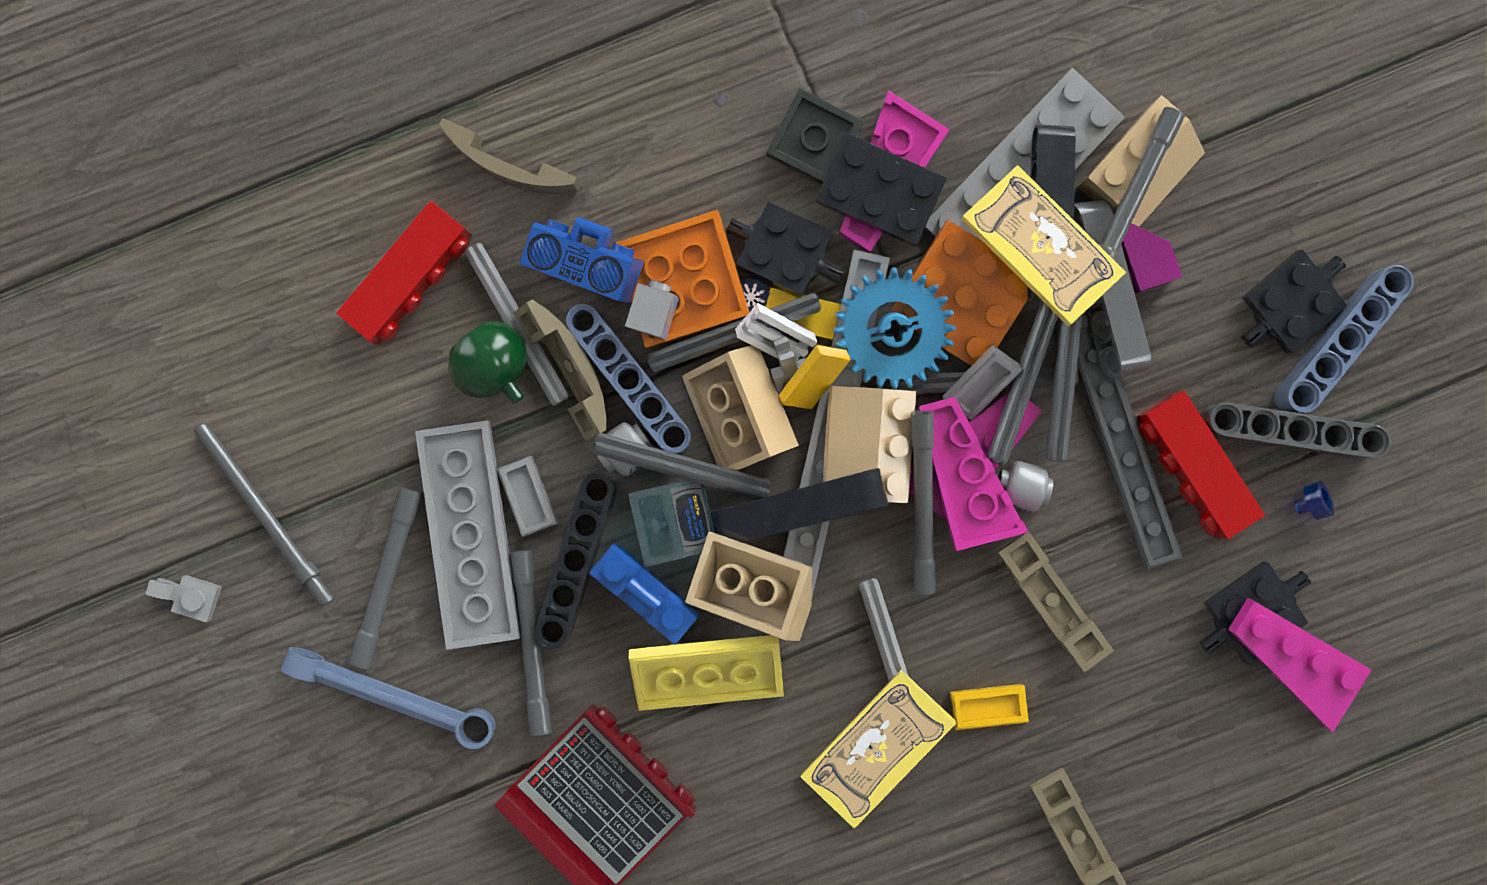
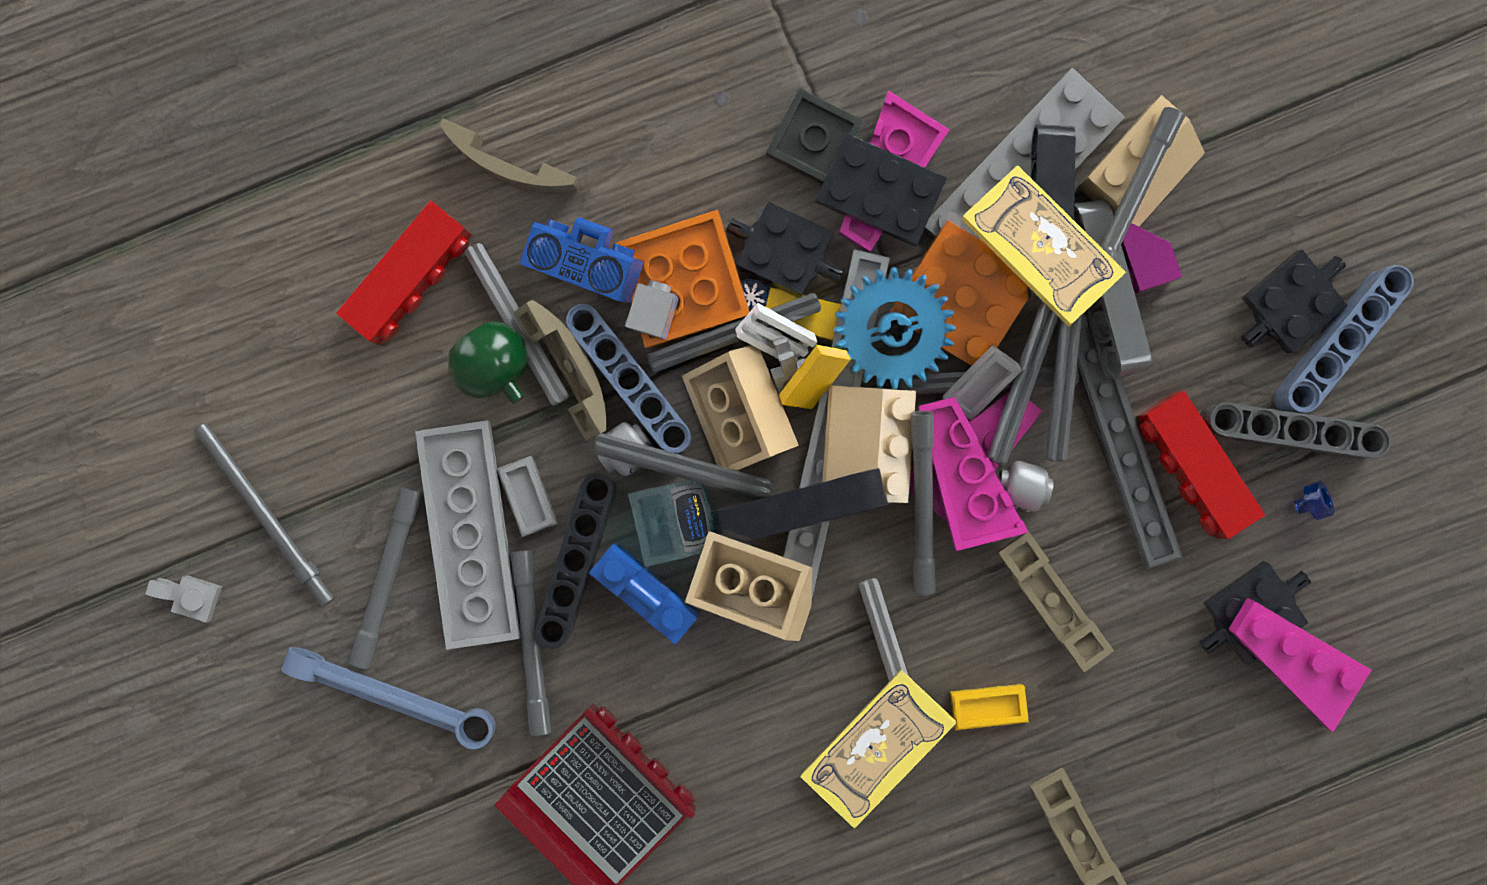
light yellow tile [629,635,784,711] -> none

